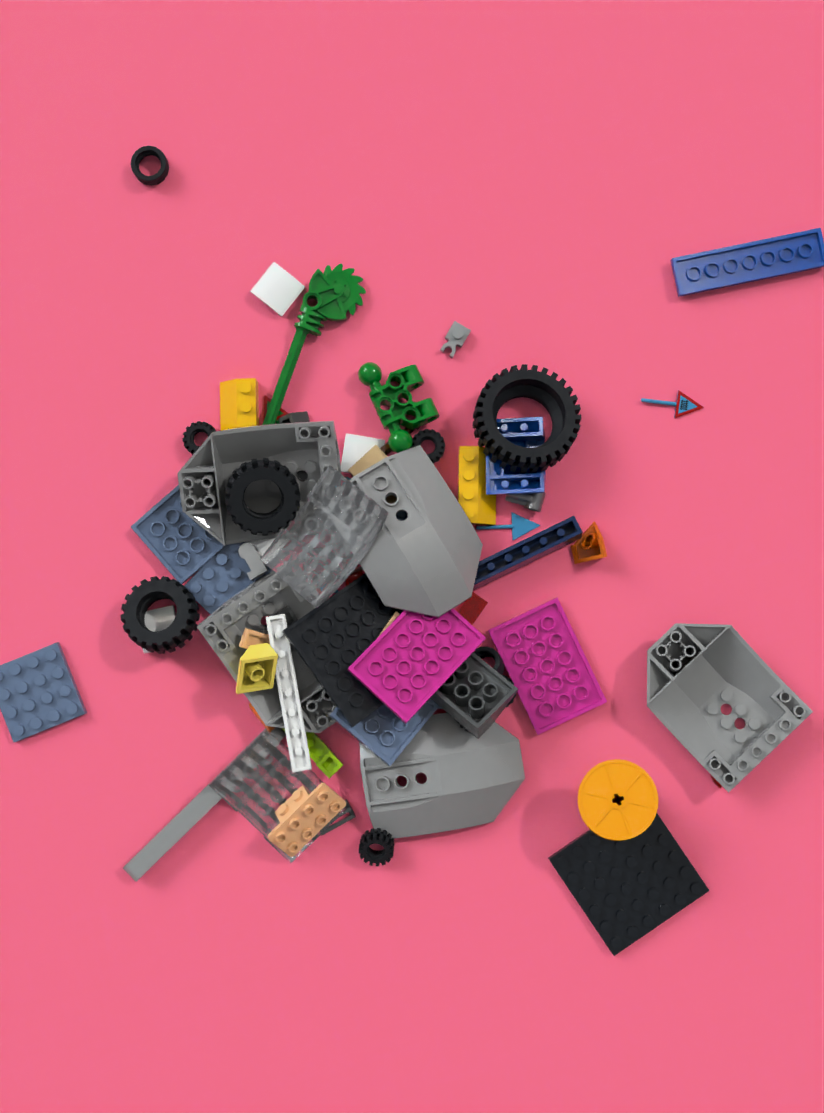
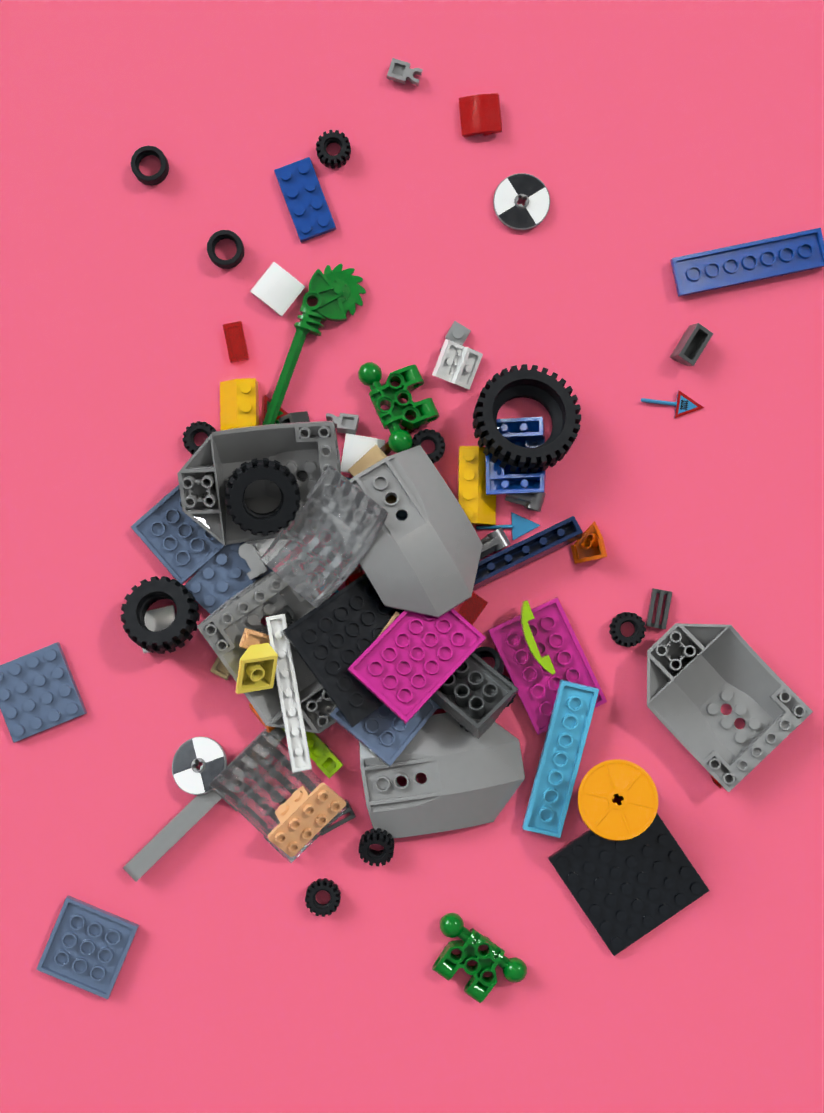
none -> sand blue plate [36,895,139,999]
none -> piece [172,737,227,795]
none -> black tyre [207,230,244,269]
none -> tan tile [210,657,231,680]
none -> clear red tile [223,321,249,363]
none -> blue plate [274,157,336,242]
none -> black tyre [305,878,341,917]
none -> black tyre [316,130,351,169]
none -> light grey plate [326,413,359,435]
none -> light grey plate [387,58,423,86]
none -> white slope [432,339,483,390]
none -> green connector [432,913,527,1003]
none -> red slope [459,93,502,137]
none -> flat silver piece [480,527,511,559]
none -> piece [493,173,550,230]
none -> lime slope [521,600,556,675]
none -> medium azure plate [522,679,599,838]
none -> black tyre [609,612,646,647]
none -> dark grey tile [646,588,672,630]
none -> dark grey brick [670,323,713,366]

